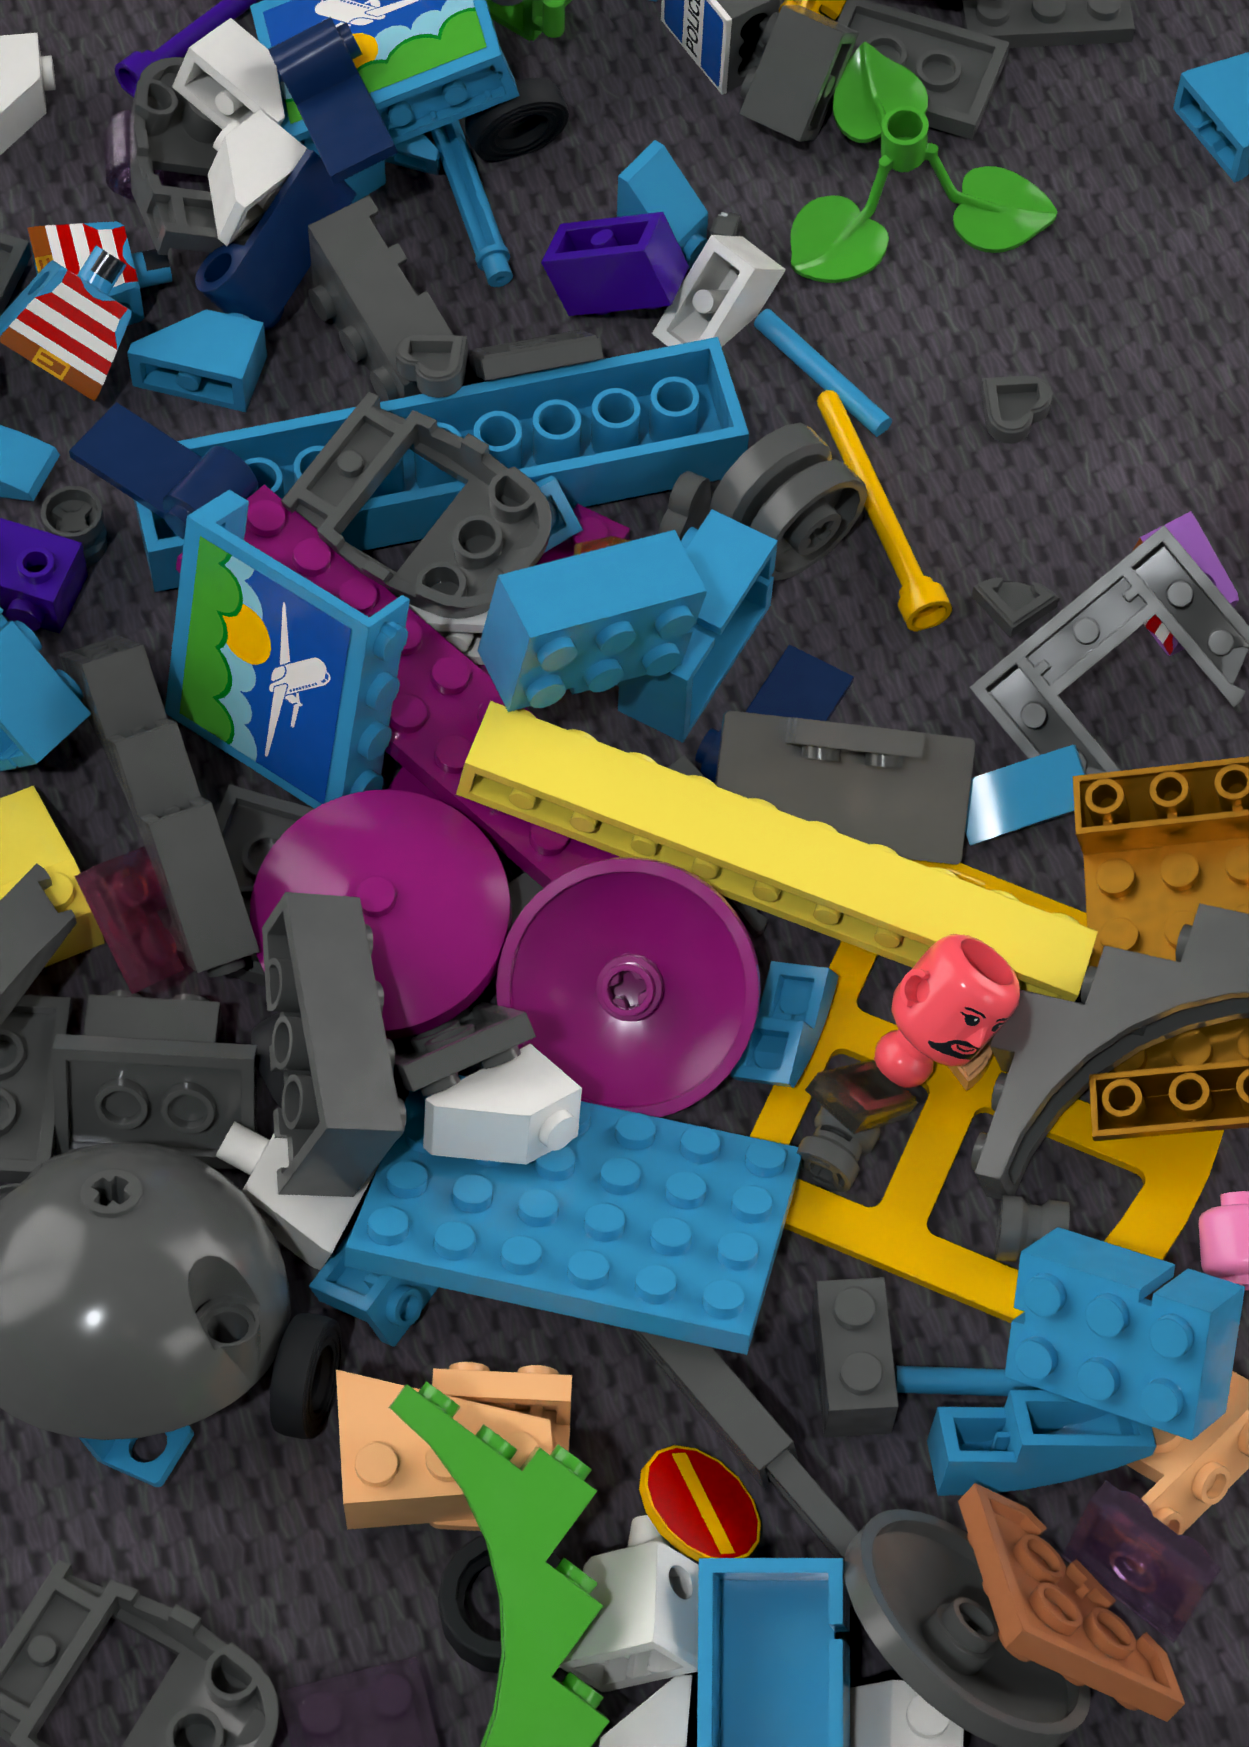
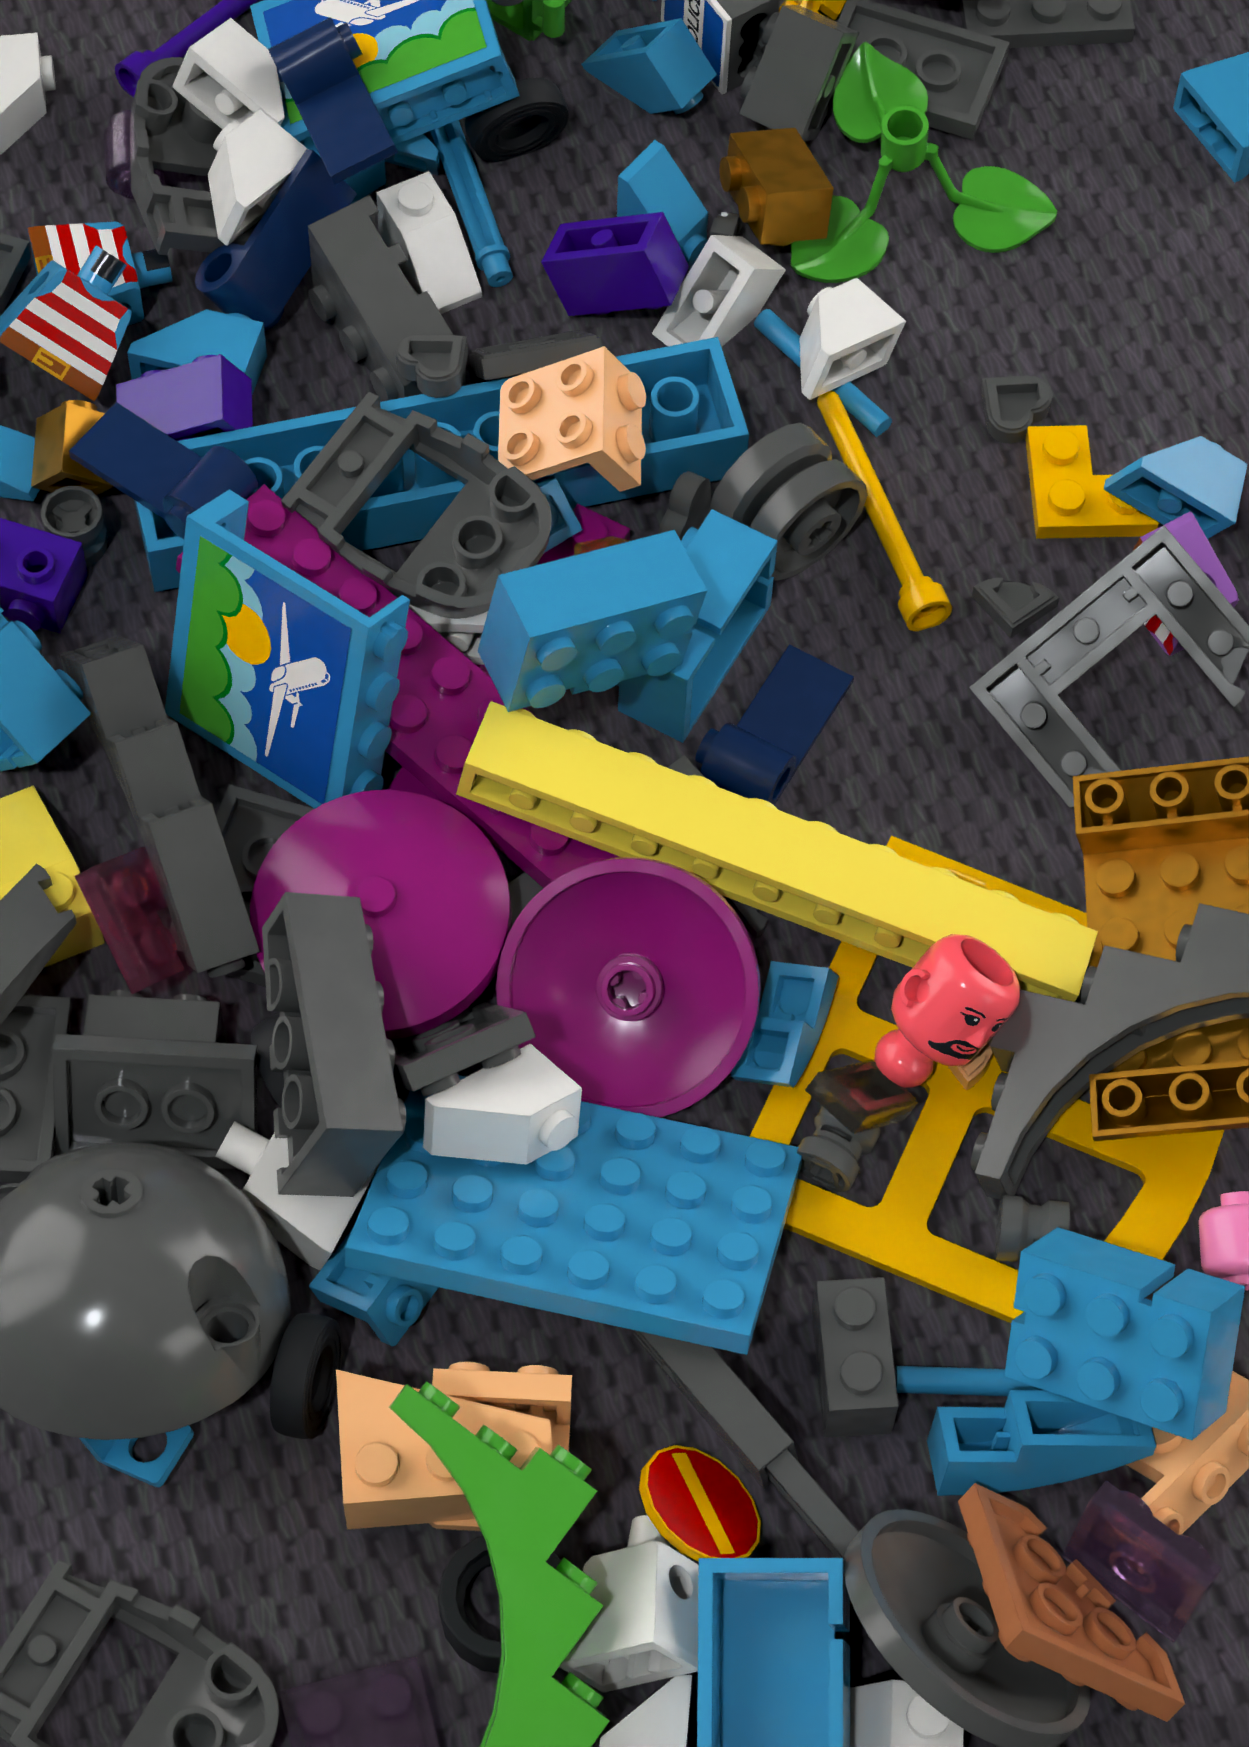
dark grey bracket [715,710,975,865] -> none
dark azure slope [965,745,1086,846] -> none
none -> pearl gold brick [31,400,114,495]
none -> brick [116,354,253,441]
none -> white slope [376,171,482,314]
none -> light nougat bracket [498,346,646,492]
none -> dark azure slope [581,18,717,114]
none -> pearl gold brick [719,128,834,246]
none -> white slope [799,278,906,400]
none -> yellow plate [1025,425,1159,539]
none -> dark azure slope [1104,436,1248,539]

